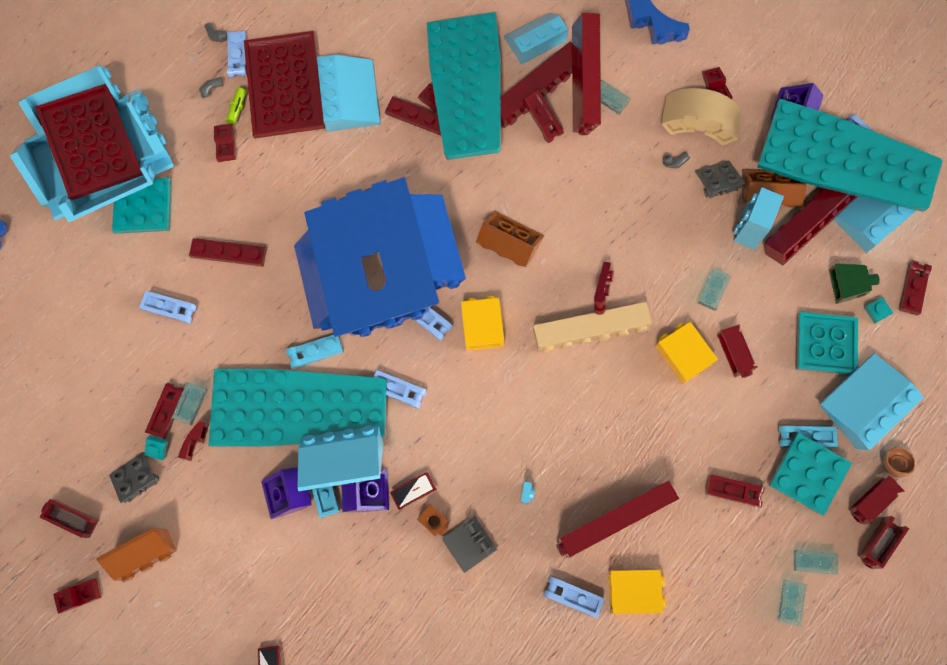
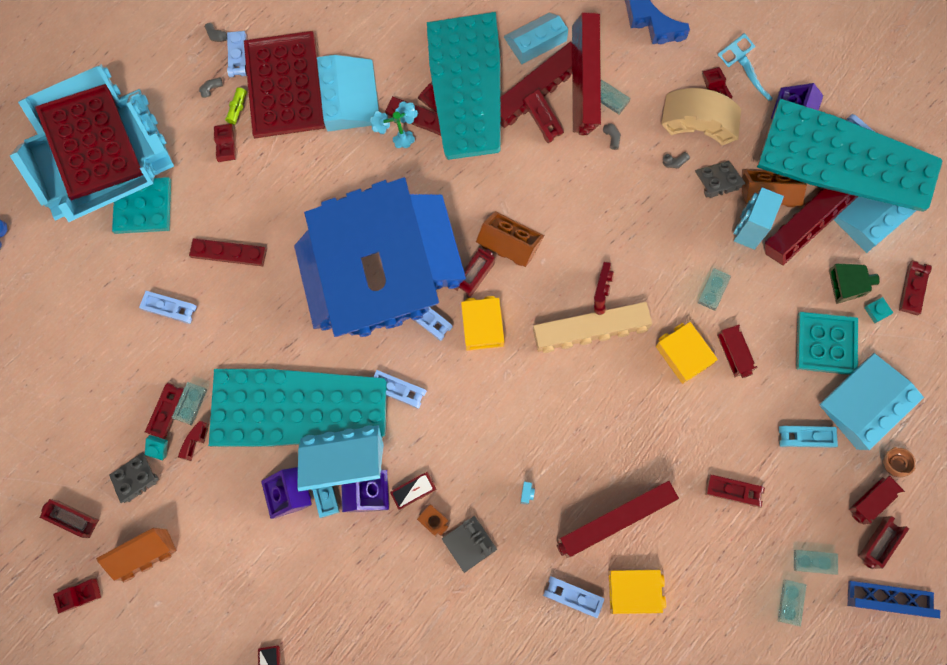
medium azure plate [286,335,343,369] -> none
teal plate [768,433,852,516] -> none
none -> medium azure plant [369,101,418,148]
none -> dark red window [454,248,495,298]
none -> dark grey arm [603,123,621,150]
none -> medium azure piece [718,33,773,101]
none -> blue fence [847,581,941,619]

